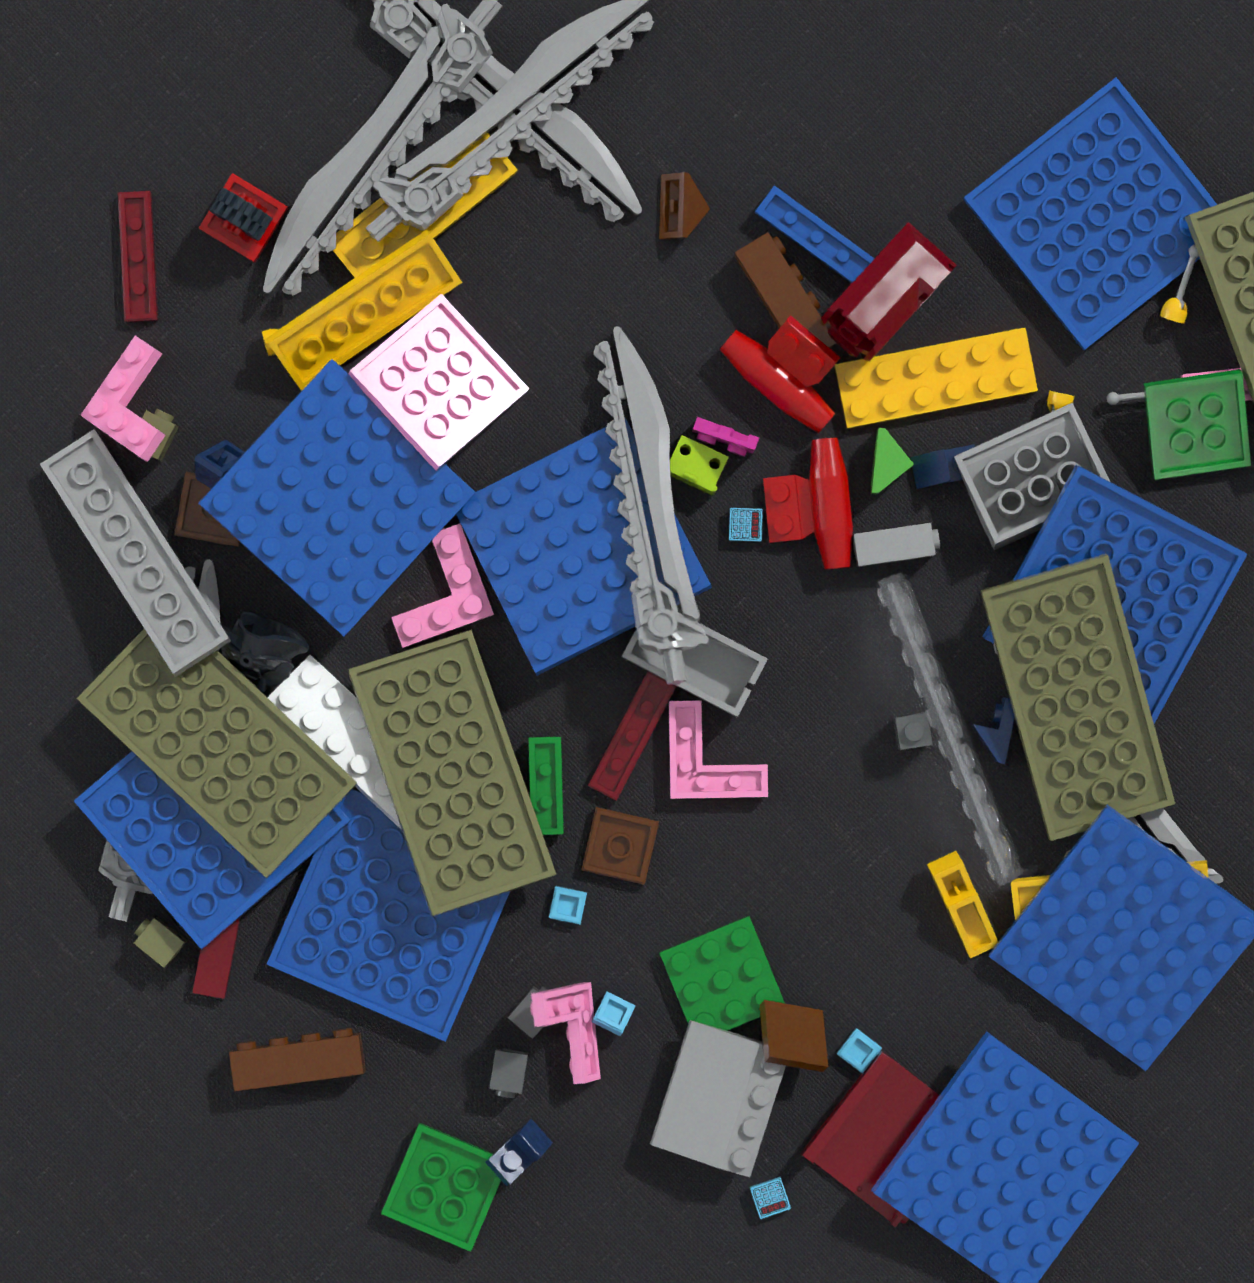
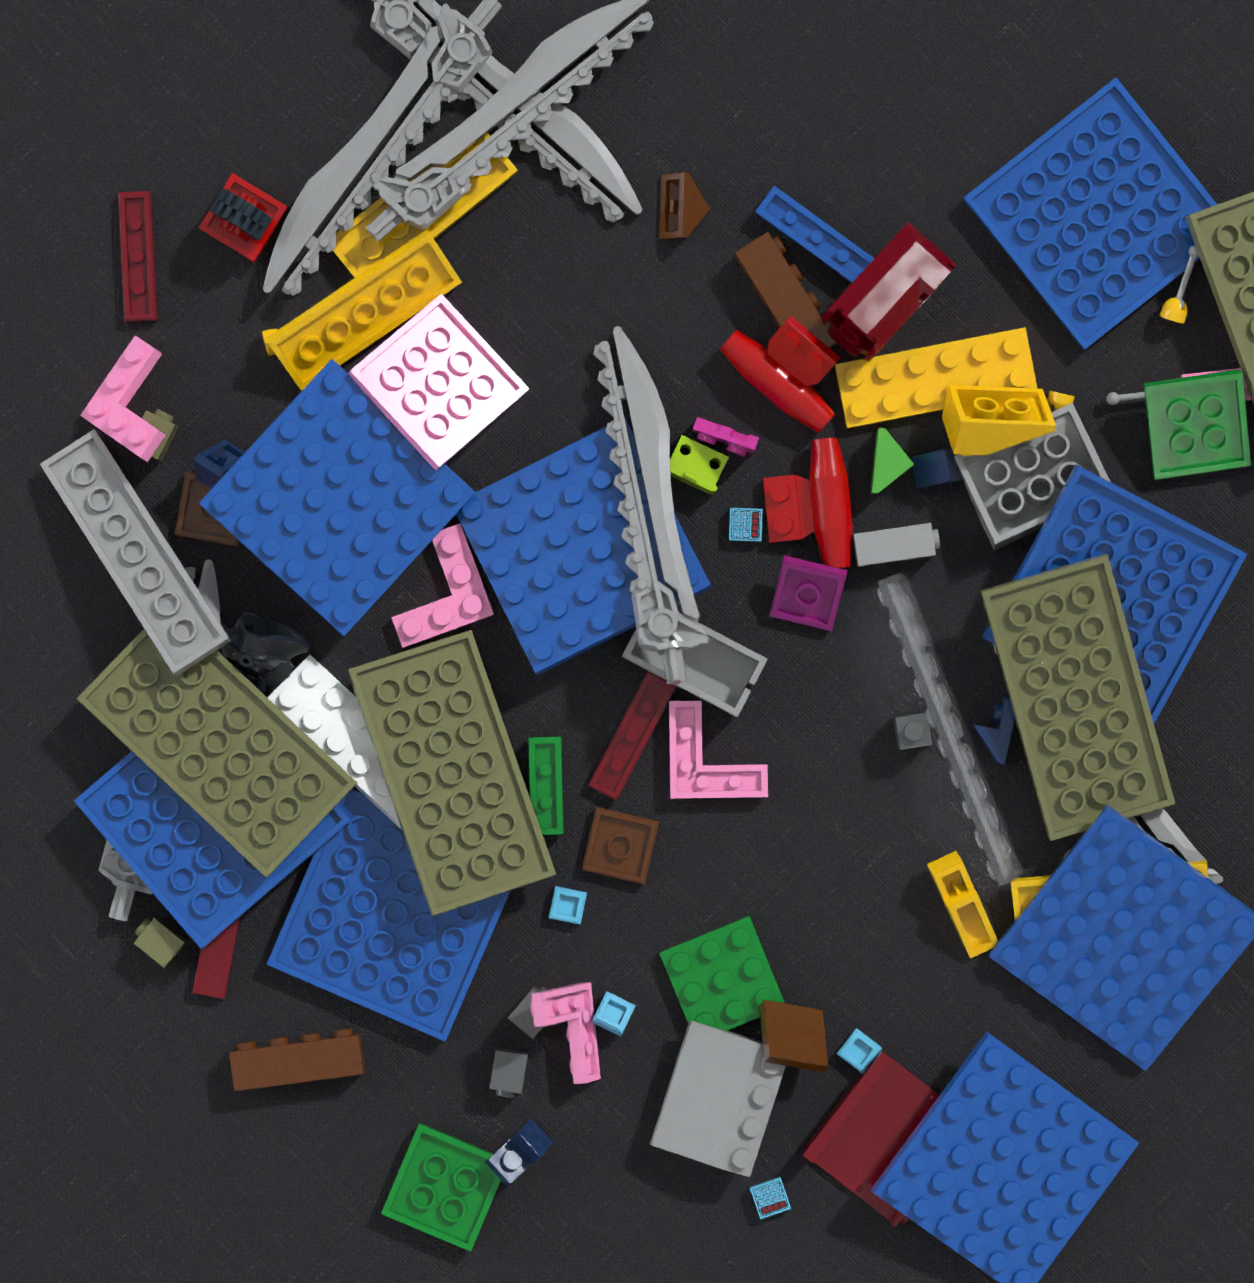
none -> magenta tile [769,555,847,631]
none -> yellow slope [942,385,1056,456]

